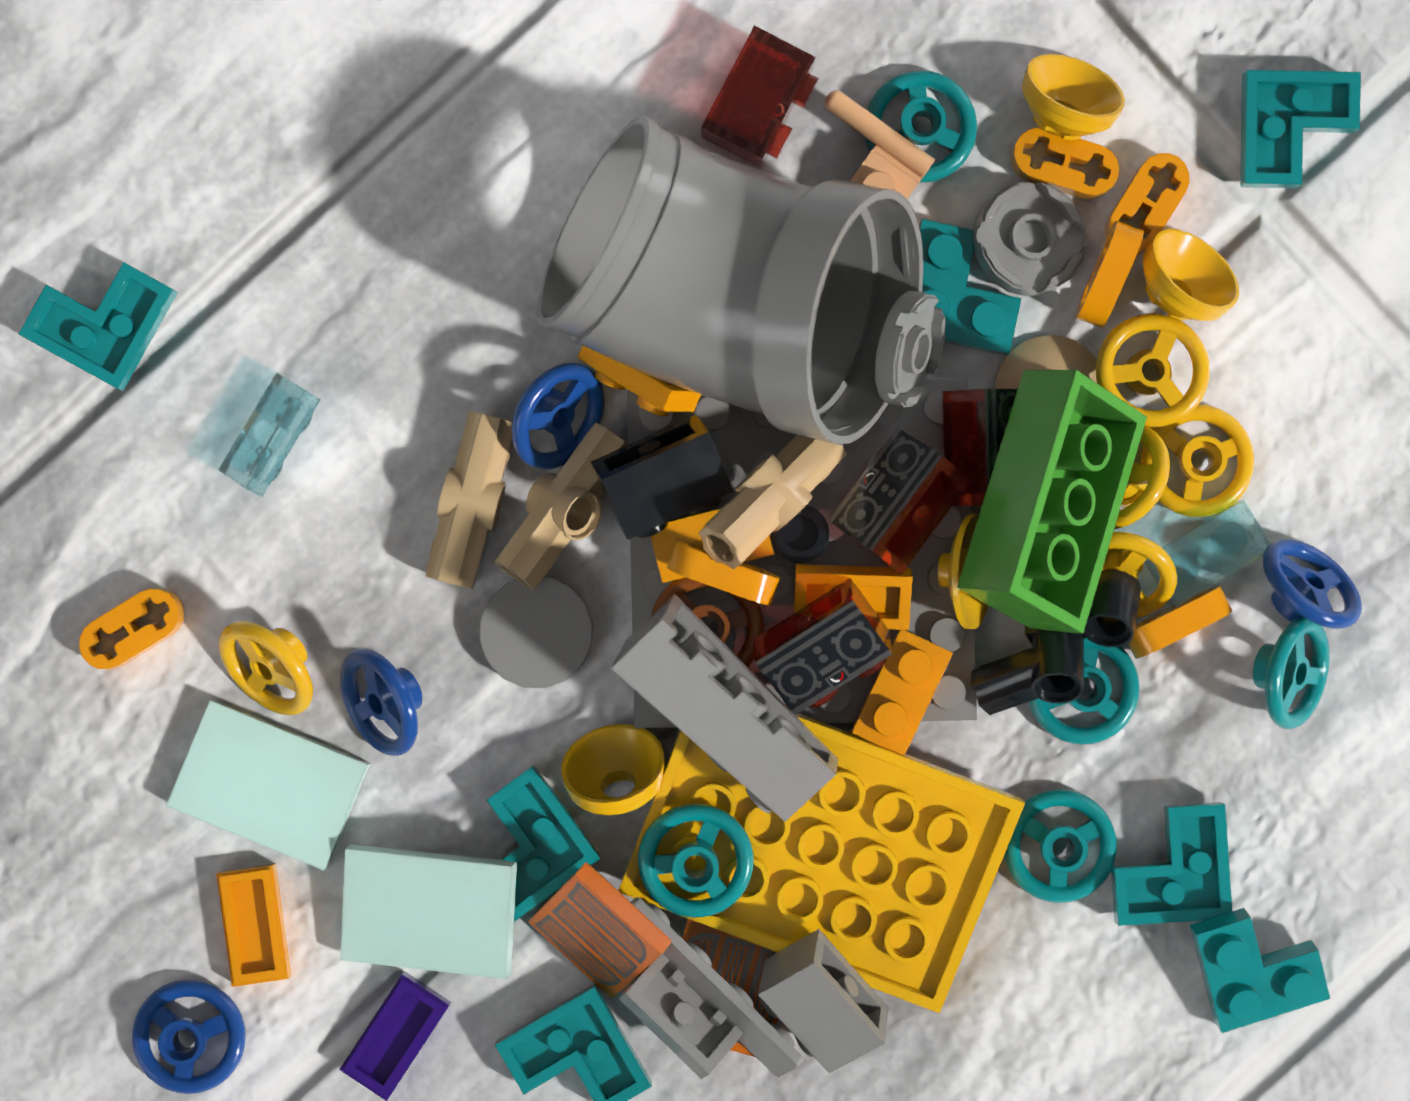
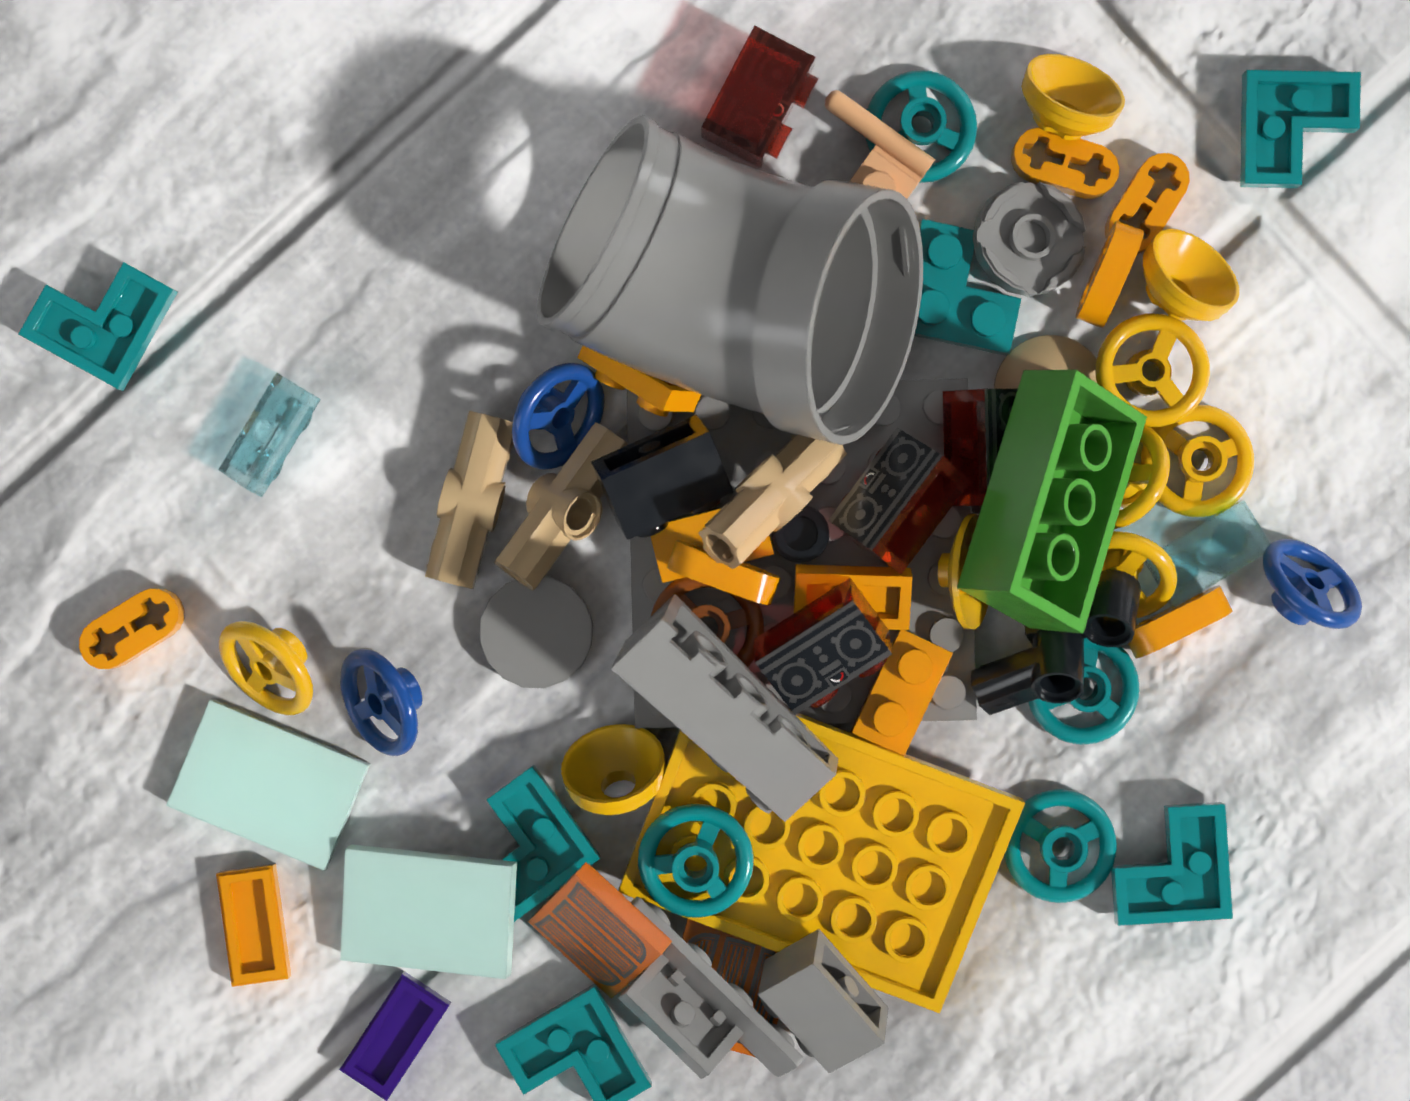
blue piece [132,980,246,1094] -> none
light grey tile [875,291,945,407] -> none
teal plate [1190,908,1330,1033] -> none
teal piece [1253,617,1330,729] -> none

